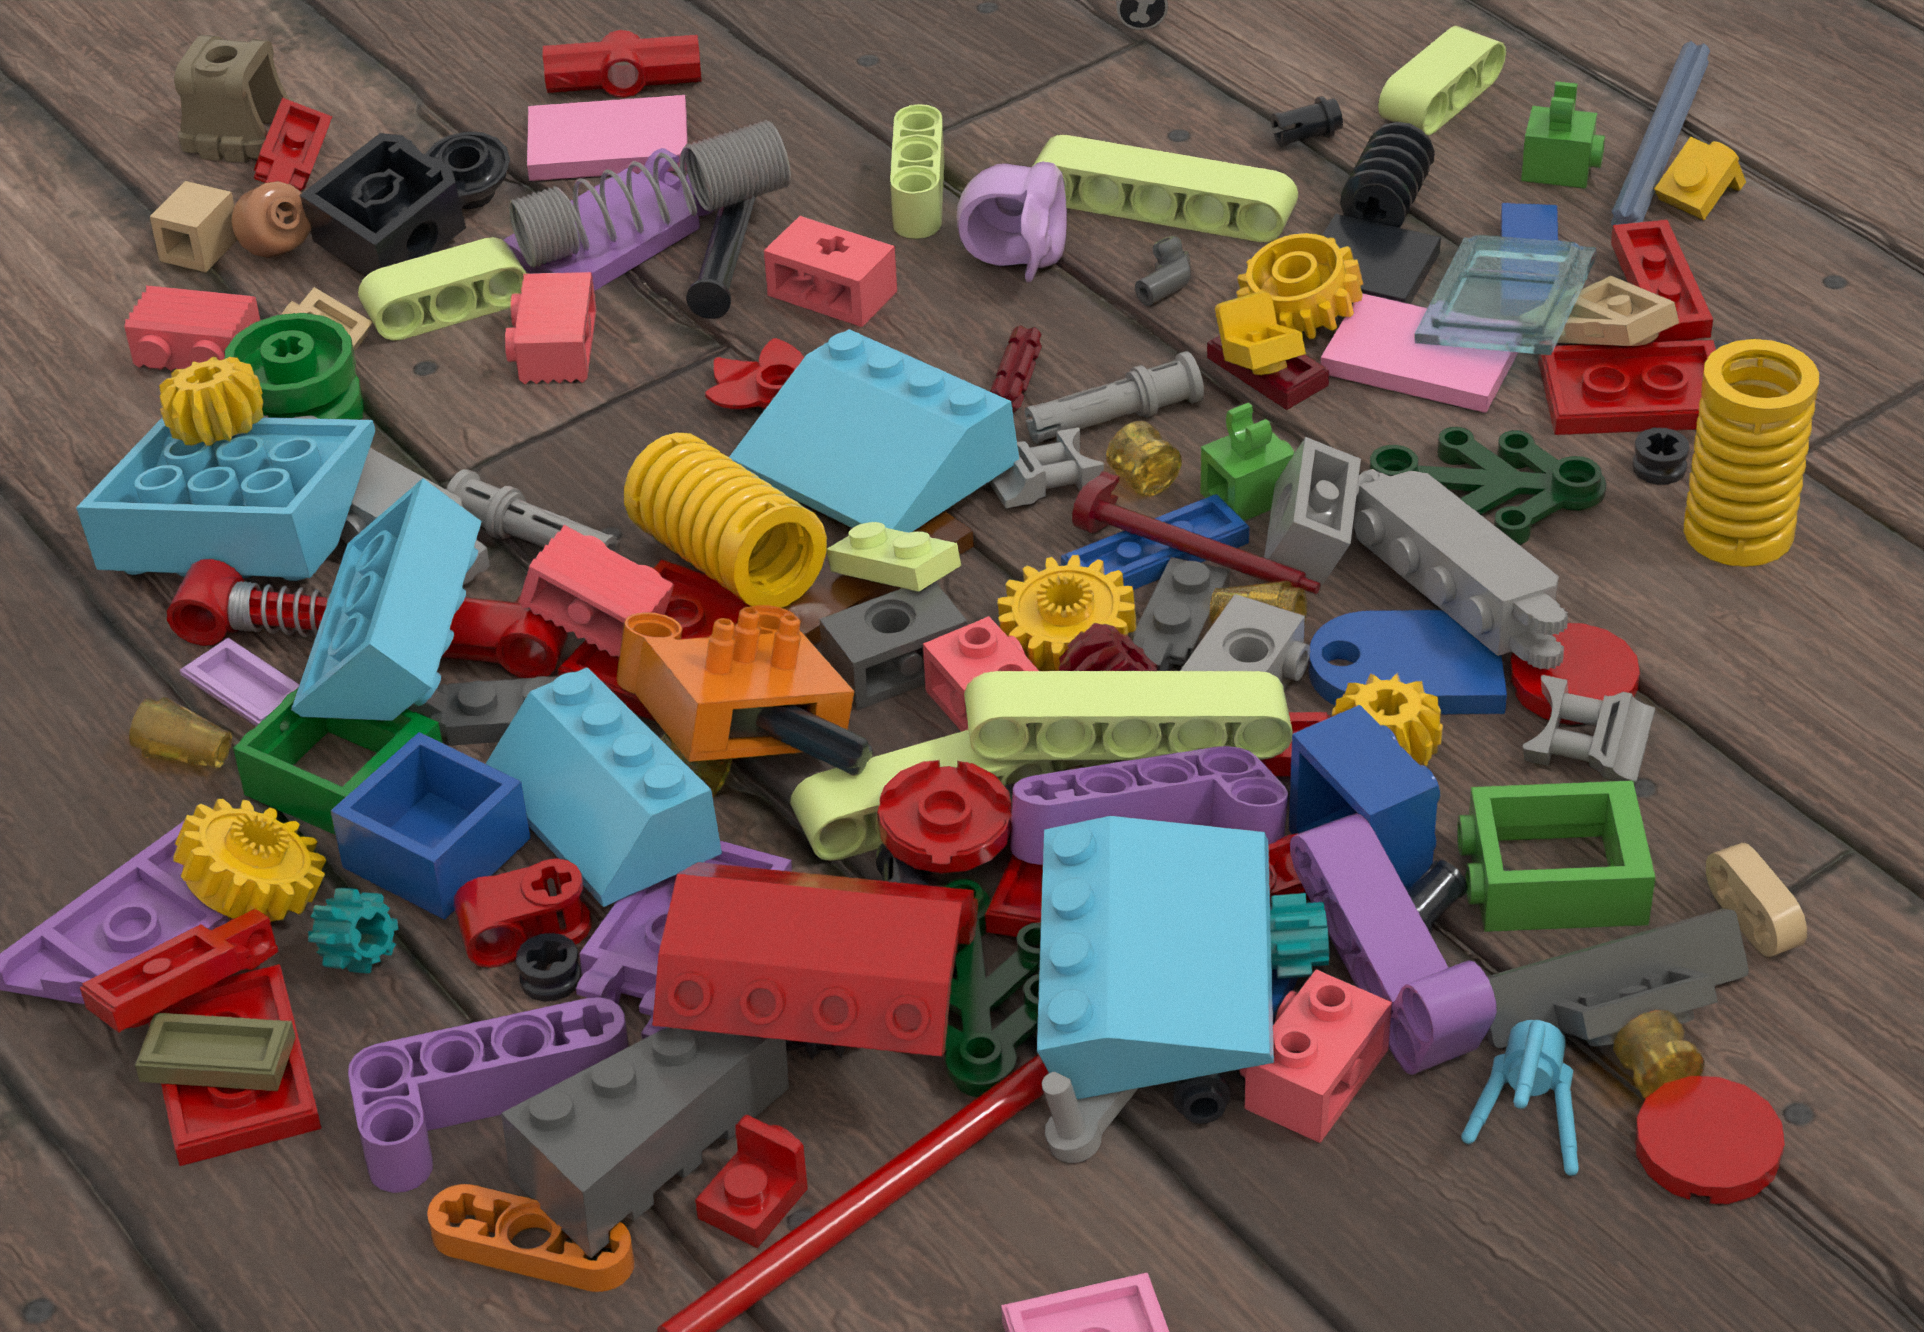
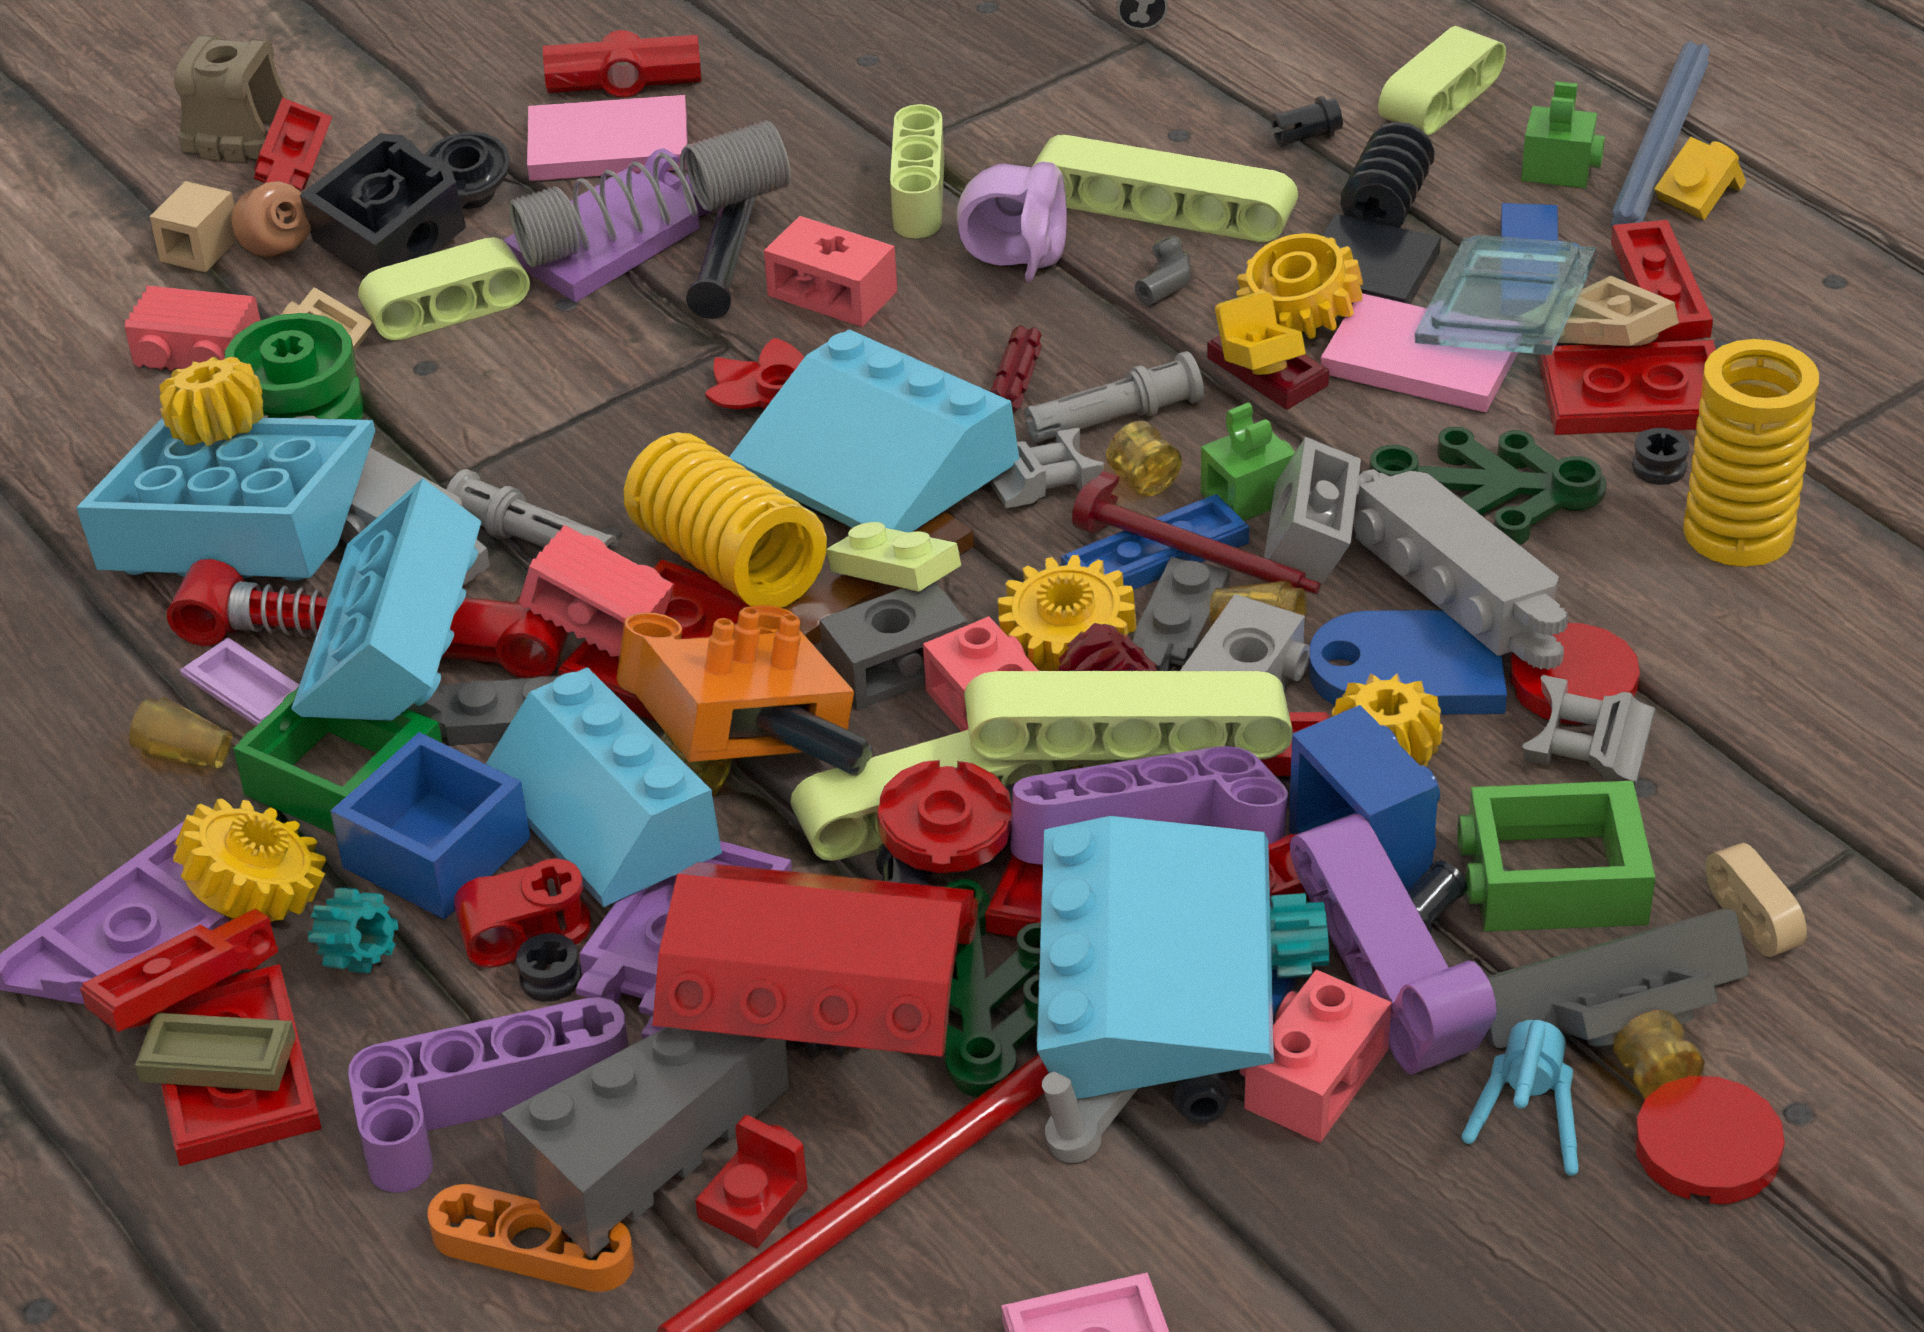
coral brick [505,272,597,384] -> none

